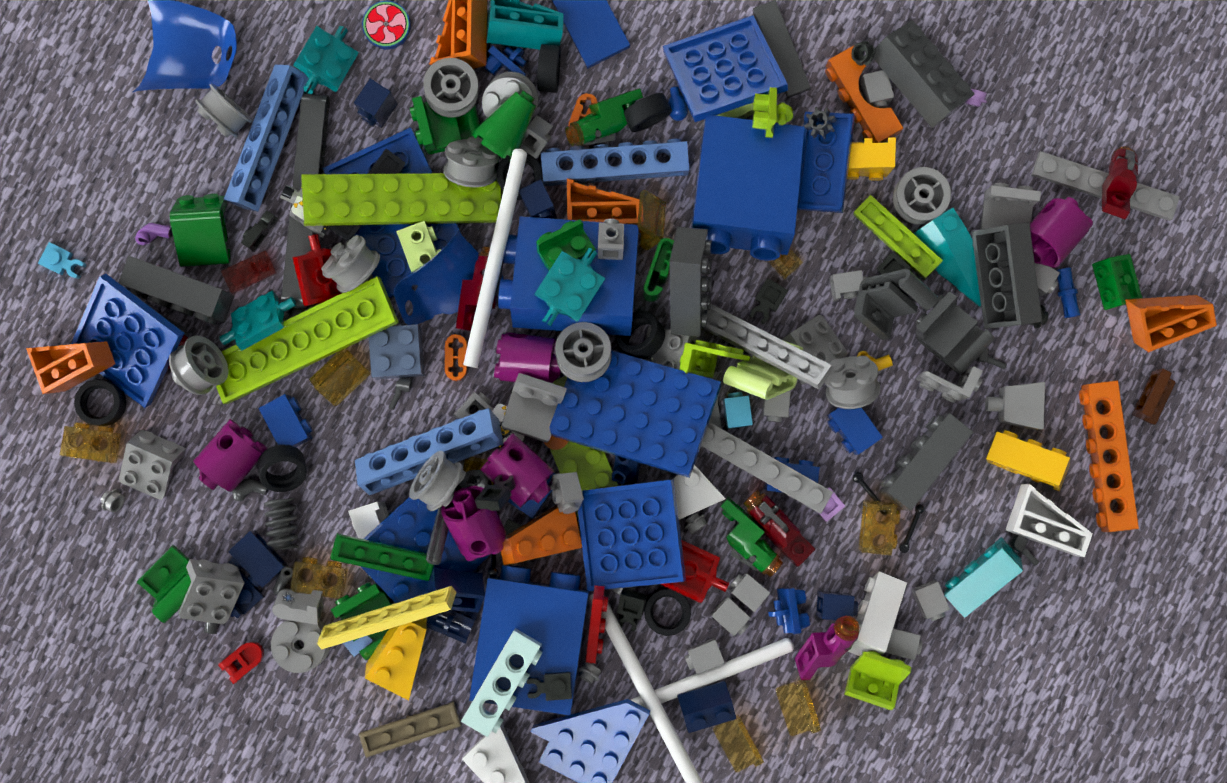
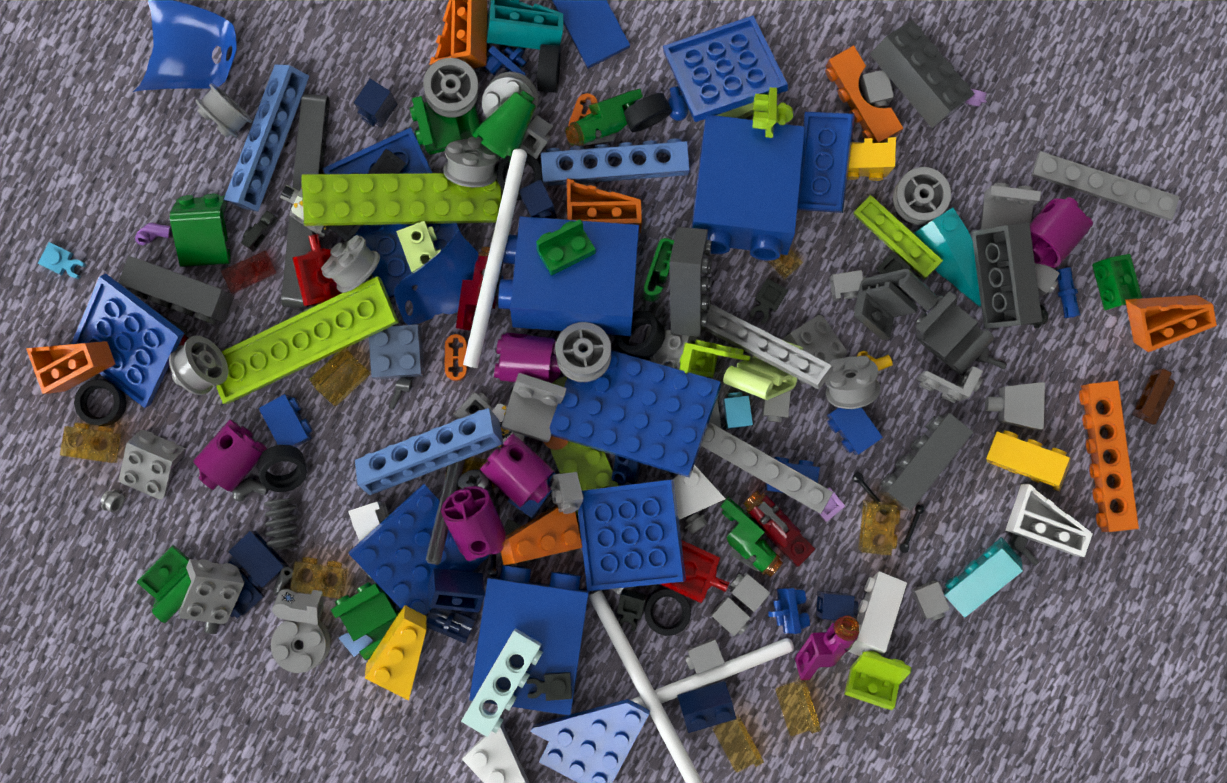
red plate [218,641,264,685] -> none
teal plate [219,290,297,351] -> none
teal plate [293,25,359,94] -> none
light yellow tile [317,586,456,650] -> none
green tile [330,533,434,581] -> none
dark tan tile [359,701,462,758] -> none
tile [362,0,411,50] -> none
light grey wheel [409,451,466,511] -> none
pearl dark grey plate [475,475,516,511] -> none
teal plate [534,248,605,326] -> none
light grey plate [577,662,601,684] -> none
red plate [586,585,608,664] -> none
light grey brick [598,219,624,260] -> none
clear yellow panel [638,189,666,251] -> none
dark grey tile [752,0,811,98] -> none
dark grey gear [804,107,837,139] -> none
pearl dark grey plate [851,41,875,66] -> none
light grey brick [885,628,922,660] -> none
dark red plate [1102,146,1139,220] -> none

